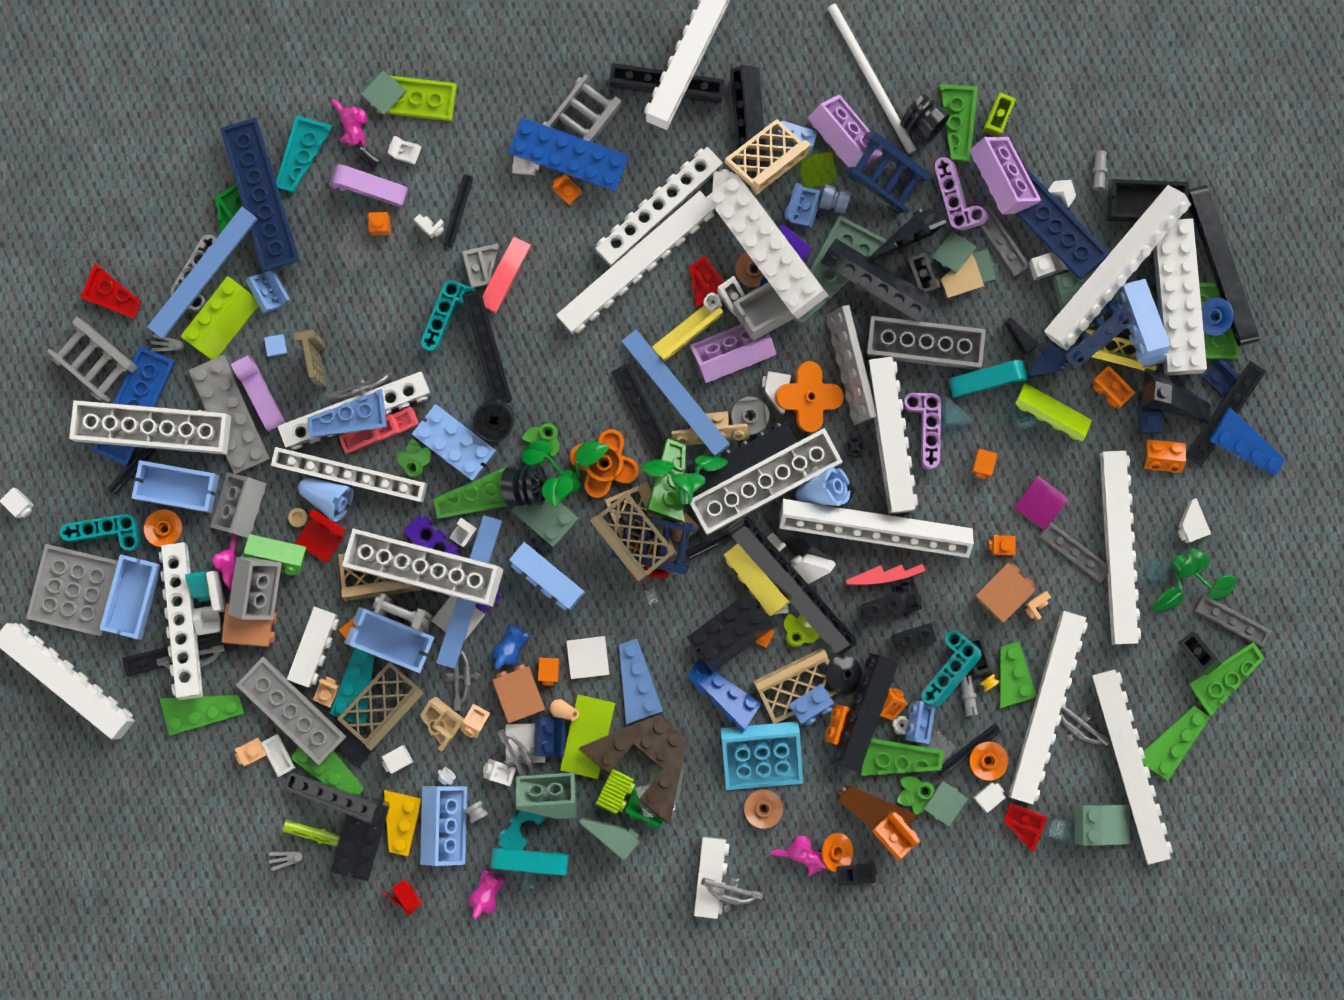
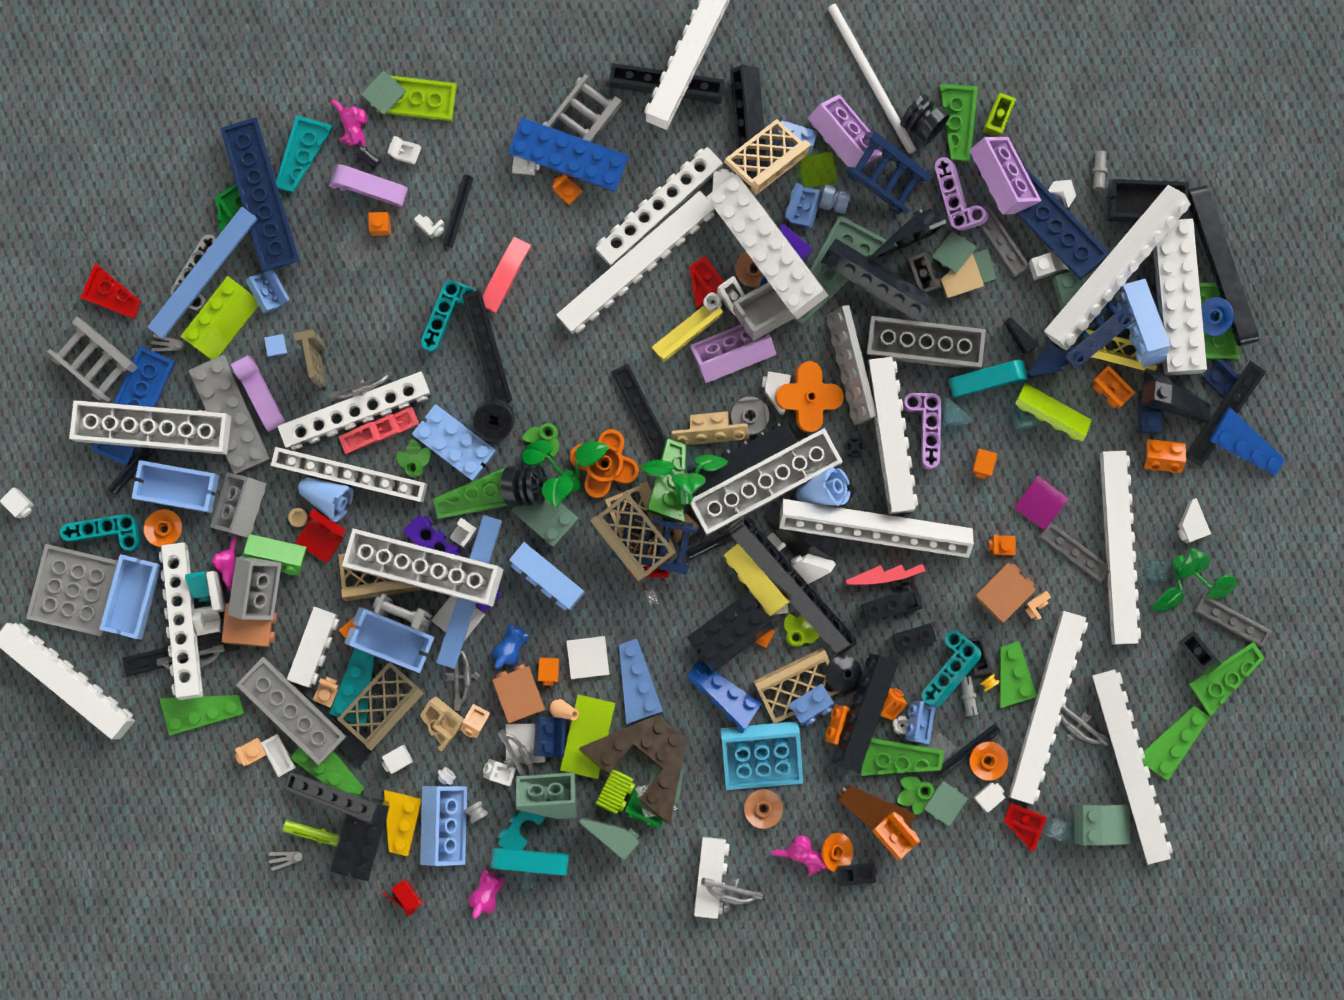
medium blue wing [307,389,387,438] -> none
light grey wing [462,244,498,289] -> none
medium blue tile [622,329,730,457] -> none

